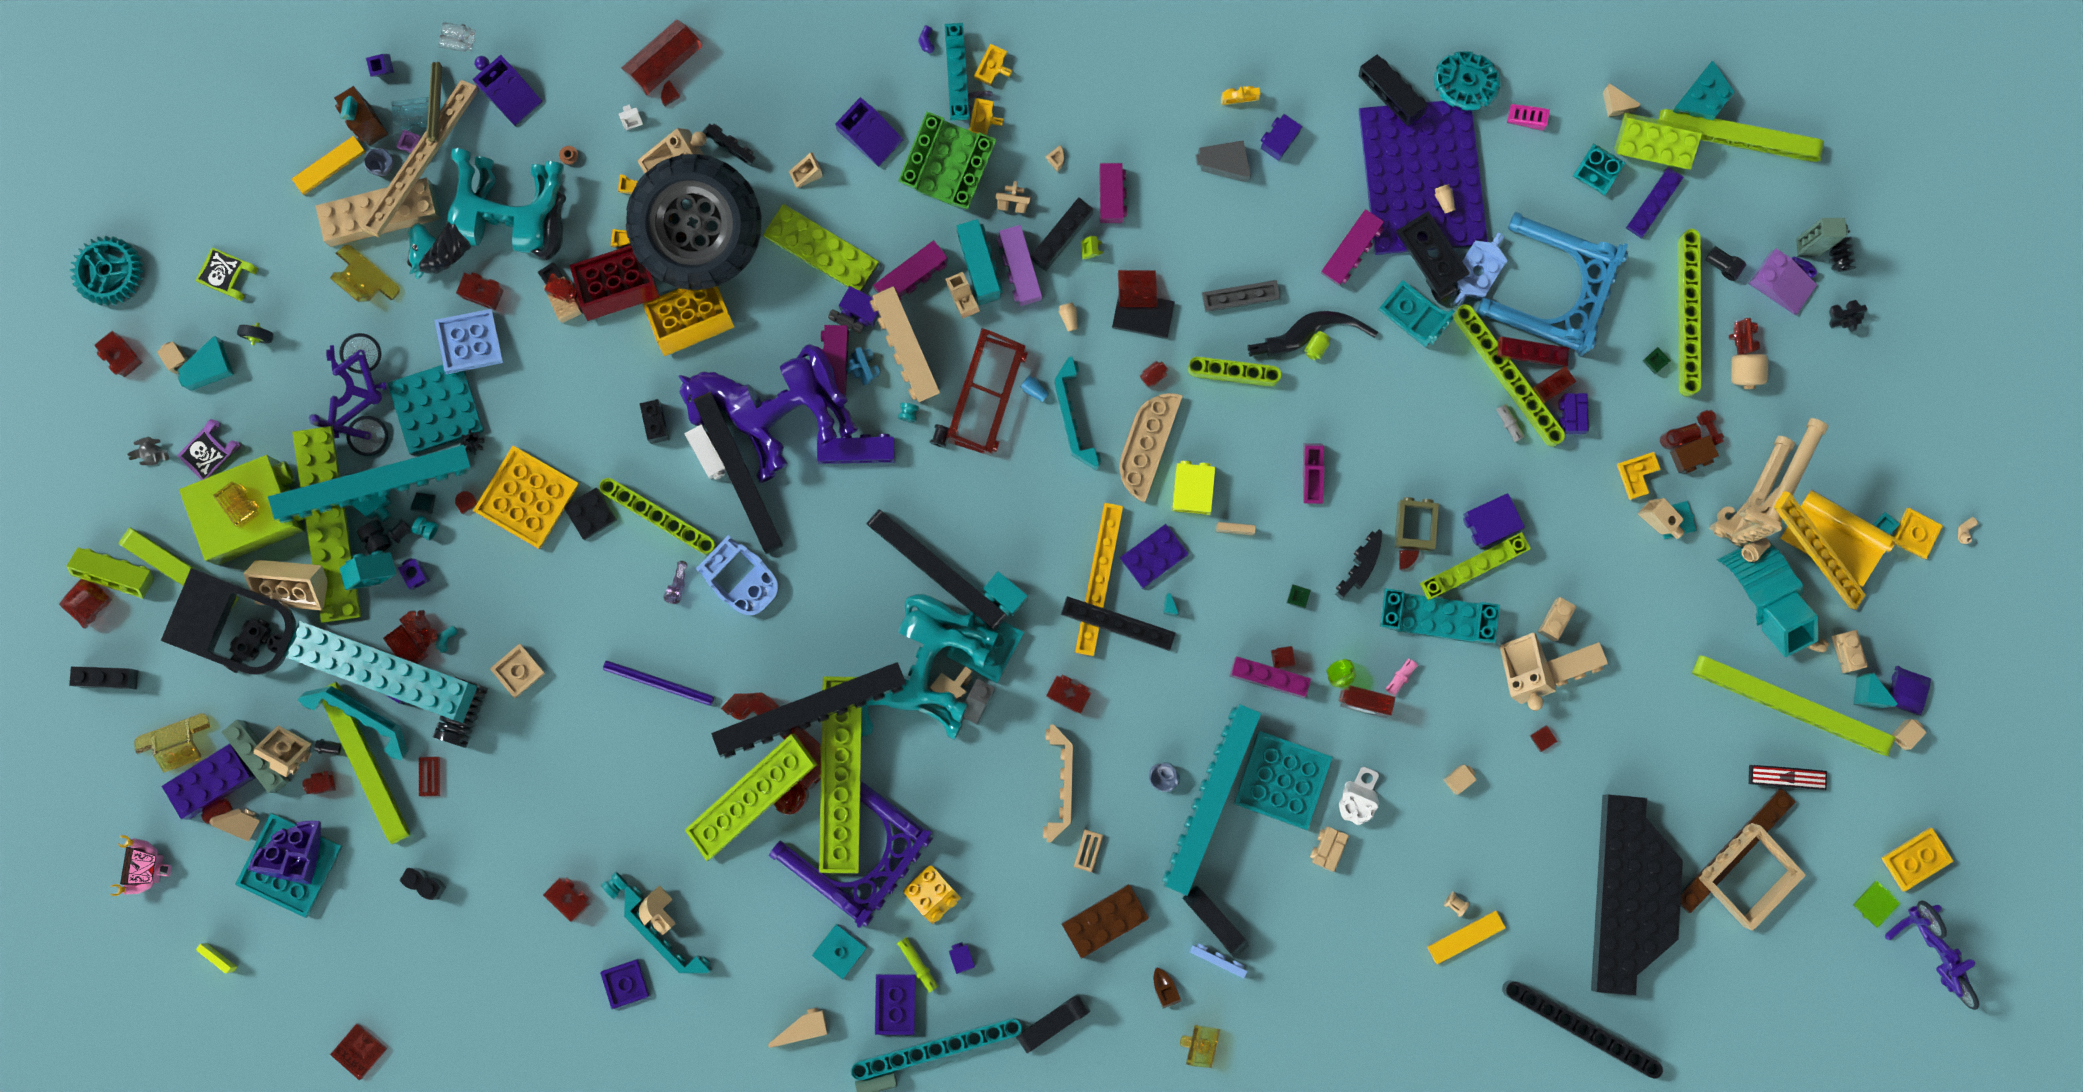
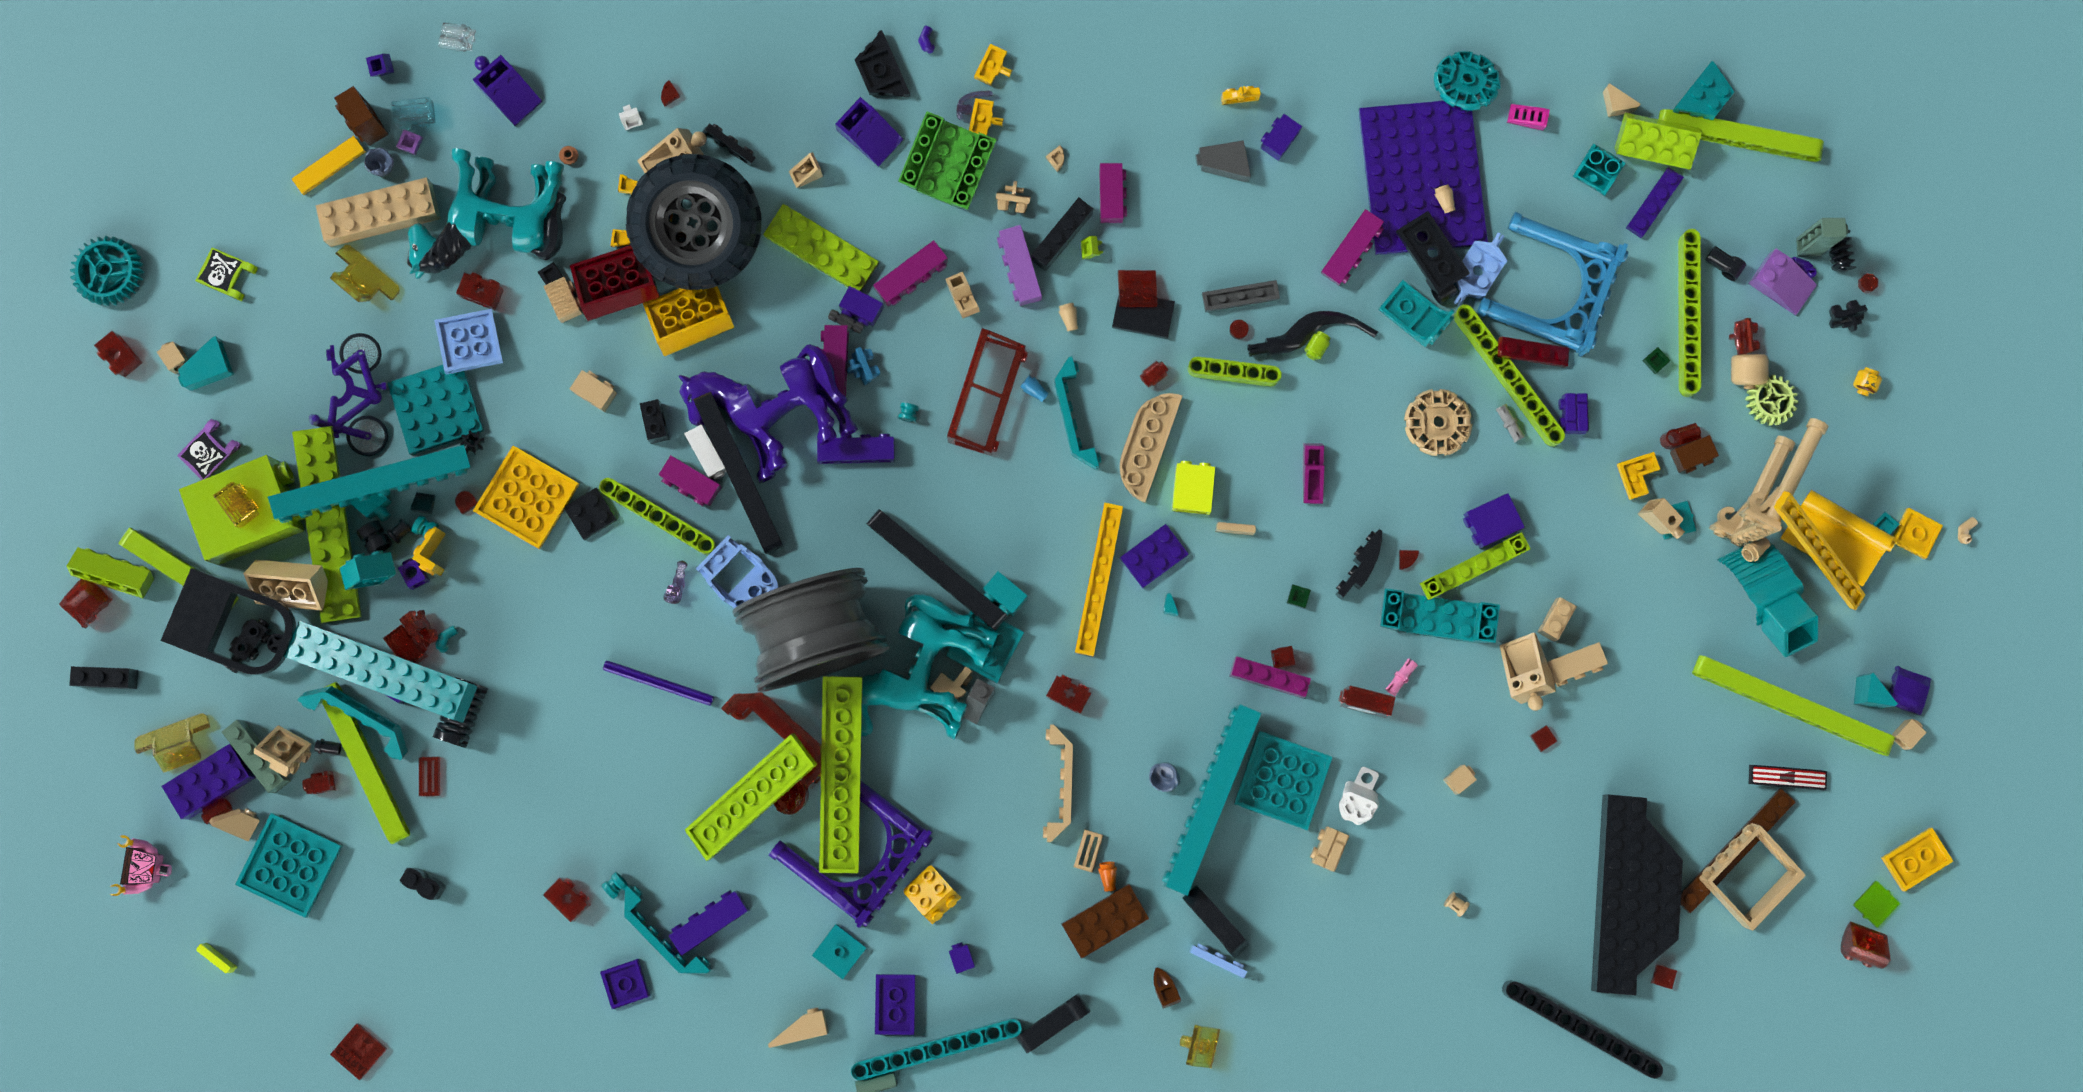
dark grey piece [127,437,169,465] -> none
black wheel [237,323,273,346] -> none
dark purple brick [248,820,321,884] -> none
teal slope [340,96,358,121] -> none
tan plate [361,80,479,237] -> none
olive axle [427,61,442,142] -> none
tan plate [490,644,546,698] -> none
clear red brick [544,273,577,303] -> none
clear red slope [621,19,702,96] -> none
tan brick [639,885,676,935] -> none
black brick [711,662,906,759] -> none
tan brick [870,286,940,402] -> none
lime pin [896,937,939,993] -> none
black bush [929,424,951,448] -> none
teal slope [945,23,969,121] -> none
teal brick [956,219,1003,305] -> none
black tile [1061,596,1176,651] -> none
clear neon green hair [1326,659,1357,688] -> none
black brick [1358,54,1427,127] -> none
olive window [1394,497,1439,551] -> none
yellow tile [1427,910,1505,964] -> none
clear red brick [1532,366,1577,404] -> none
clear red bar [1697,410,1724,446] -> none
tan arm [1807,639,1829,653] -> none
tan brick [1831,630,1868,673] -> none
dark purple piece [1885,900,1979,1010] -> none
none -> yellow bracket [412,526,446,576]
none -> tan brick [569,370,617,412]
none -> magenta brick [658,455,722,507]
none -> dark purple brick [669,890,749,955]
none -> dark grey wheel [732,568,890,692]
none -> black wing [854,30,910,97]
none -> orange cone [1098,862,1117,891]
none -> clear red tile [1229,320,1249,340]
none -> tan plate [1404,389,1473,456]
none -> clear red tile [1651,964,1677,990]
none -> yellowish green gear [1745,375,1799,426]
none -> clear red brick [1841,921,1891,969]
none -> yellow head [1853,367,1882,396]
none -> clear red tile [1858,274,1878,293]

